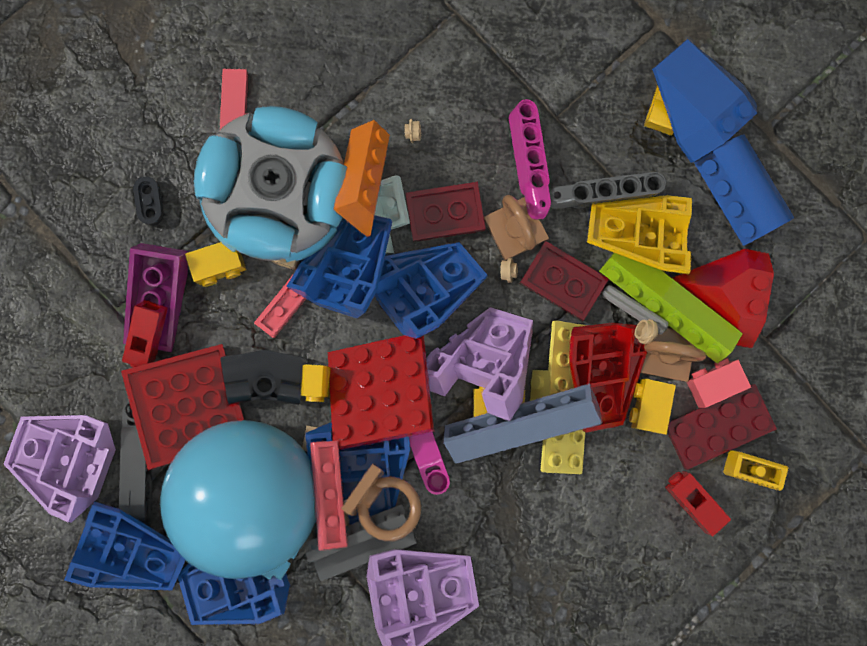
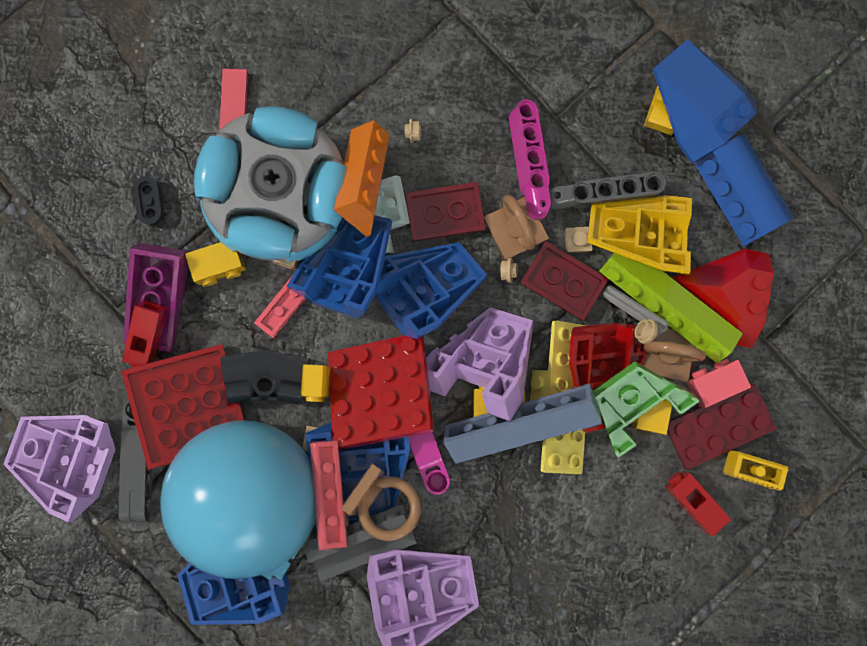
blue wedge [64,502,185,590] -> none
none -> tan plate [565,227,592,254]
none -> bright green wing [593,362,699,458]

